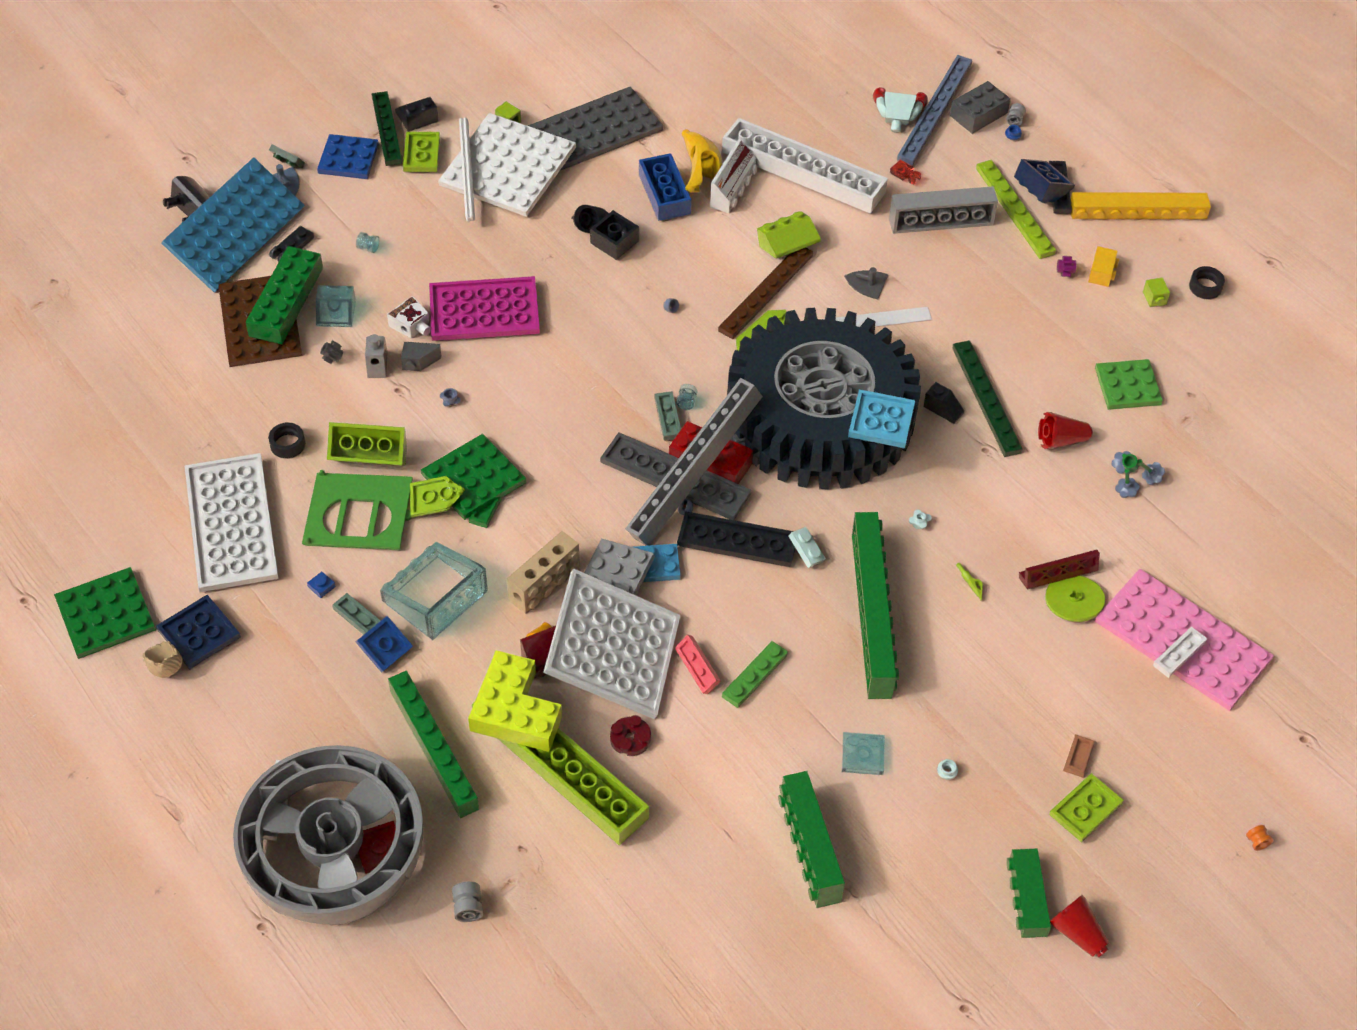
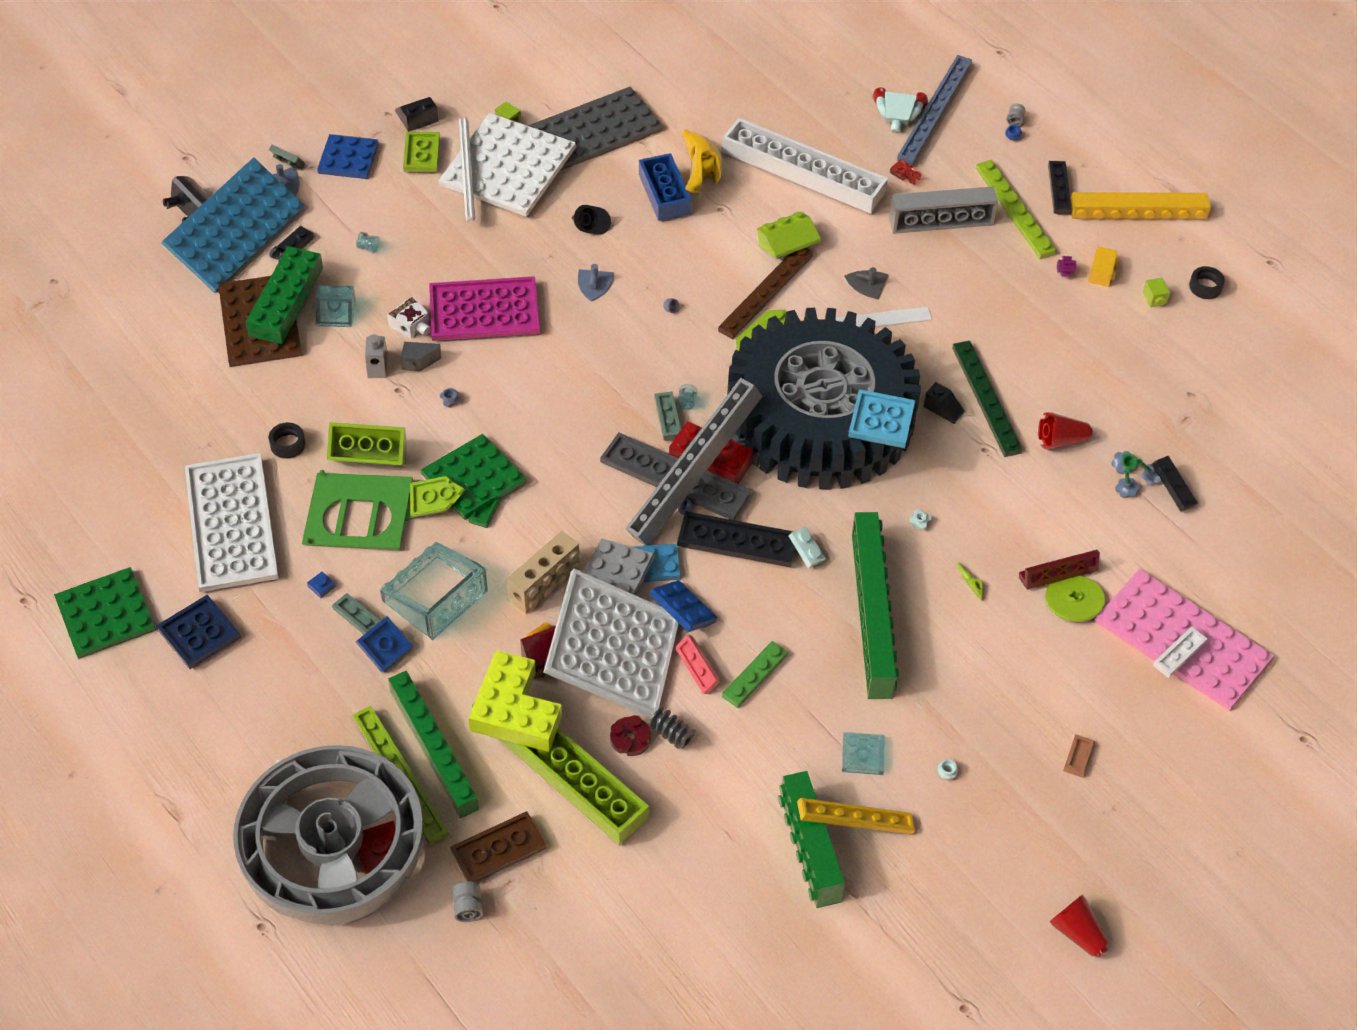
tan hair [143,641,183,678] -> none
dark grey gear [320,340,343,364] -> none
dark green plate [371,91,402,166] -> none
black brick [590,210,639,260] -> none
white slope [710,139,757,213] -> none
dark grey brick [950,81,1011,134] -> none
green brick [1007,848,1051,938] -> none
dark blue slope [1014,159,1075,203] -> none
lime plate [1049,773,1124,842] -> none
bright green plate [1095,359,1163,410] -> none
orange wheel [1246,825,1273,851] -> none
none -> lime plate [352,706,449,845]
none -> reddish brown plate [450,811,546,882]
none -> sand blue shield [578,264,614,302]
none -> dark grey piece [649,706,696,749]
none -> blue plate [650,580,718,632]
none -> yellow tile [797,798,915,835]
none -> black plate [1152,455,1198,512]

